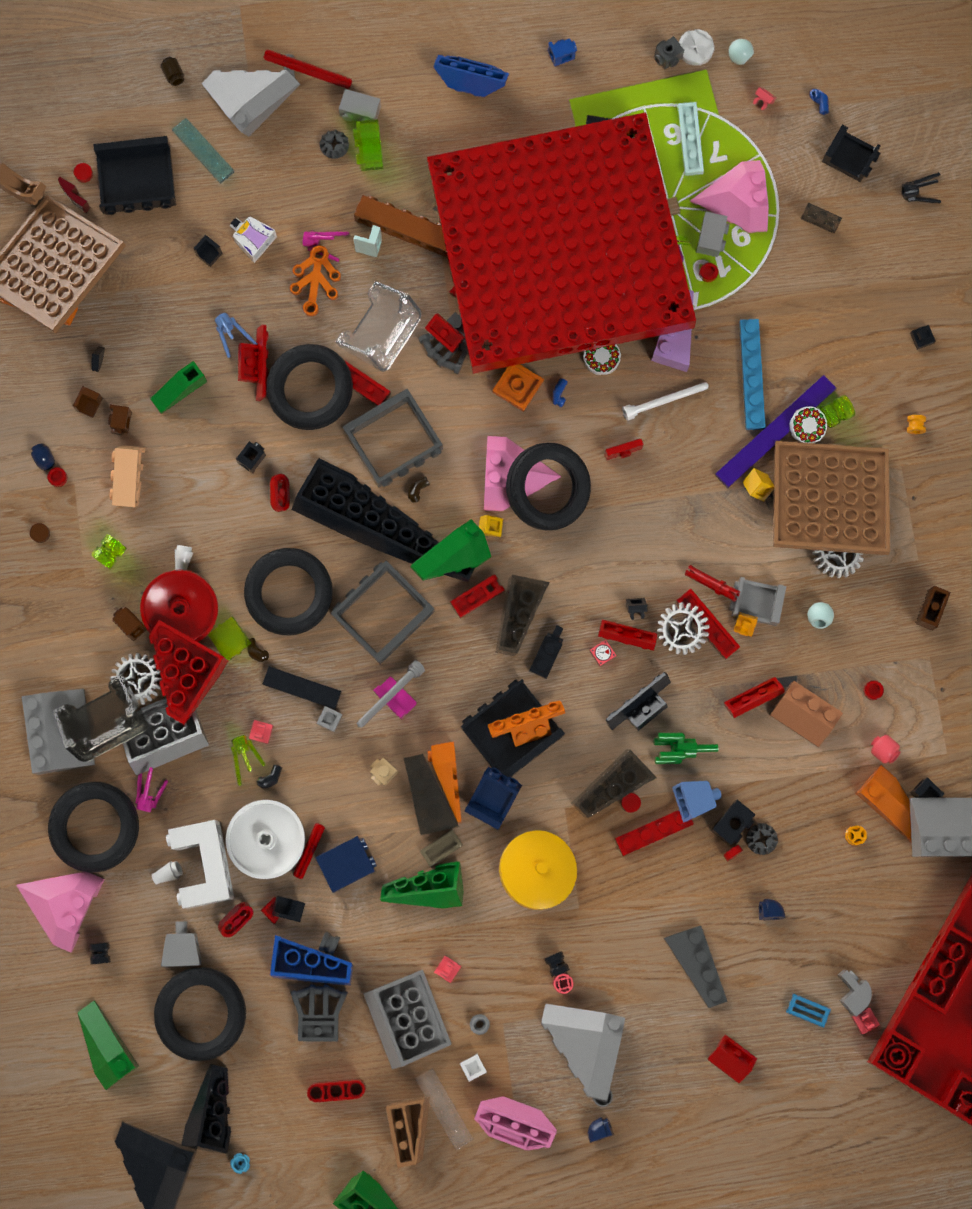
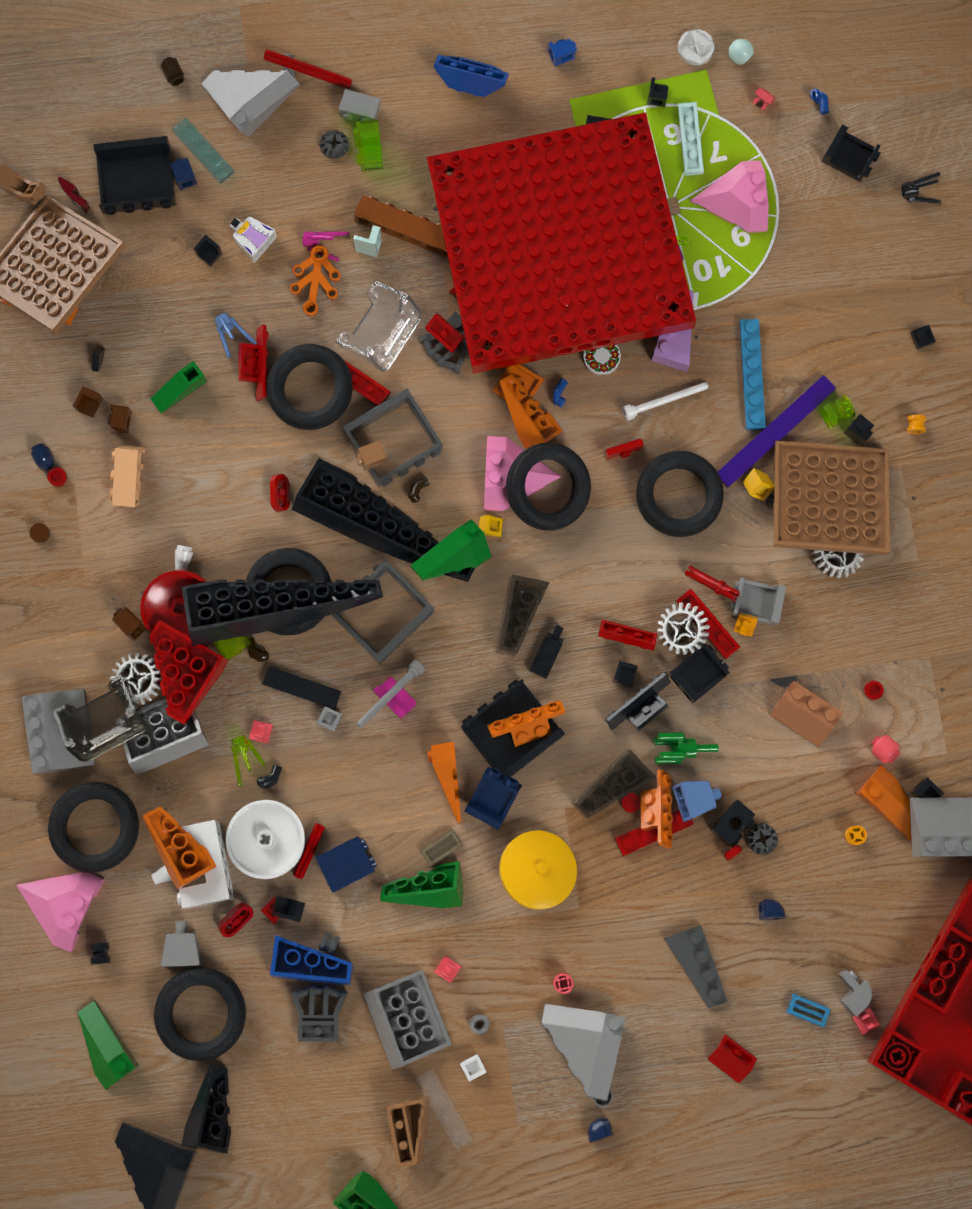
red tile [74,163,93,183] -> none
clear neon green wheel [91,534,127,570] -> none
dark pink plant [135,767,168,812] -> none
medium azure plate [230,1153,250,1174] -> none
black brick [236,441,266,474] -> none
red beam [307,1079,366,1103] -> none
tan brick [370,758,398,786] -> none
clear smoke wedge [404,754,459,836] -> none
red plate [450,574,505,618] -> none
bright pink wedge [474,1096,557,1150] -> none
black wheel [544,951,570,977] -> none
tile [590,640,617,666] -> none
black tile [626,598,648,620] -> none
dark grey brick [654,36,684,70] -> none
light grey brick [696,212,730,257] -> none
red tile [699,263,718,282] -> none
red plate [724,677,785,718] -> none
tile [790,407,827,444] -> none
clear smoke plate [801,203,842,234] -> none
light aqua piece [807,602,834,629] -> none
reddish brown brick [915,586,951,631] -> none
none -> orange wedge [142,806,217,890]
none -> dark blue brick [170,158,197,190]
none -> black wedge [182,579,383,646]
none -> medium nougat brick [356,440,387,471]
none -> orange wedge [500,374,563,449]
none -> black panel [613,661,638,687]
none -> black tyre [636,451,724,537]
none -> orange bracket [641,769,673,849]
none -> black panel [647,77,668,107]
none -> black panel [668,643,730,704]
none -> black brick [844,414,875,445]

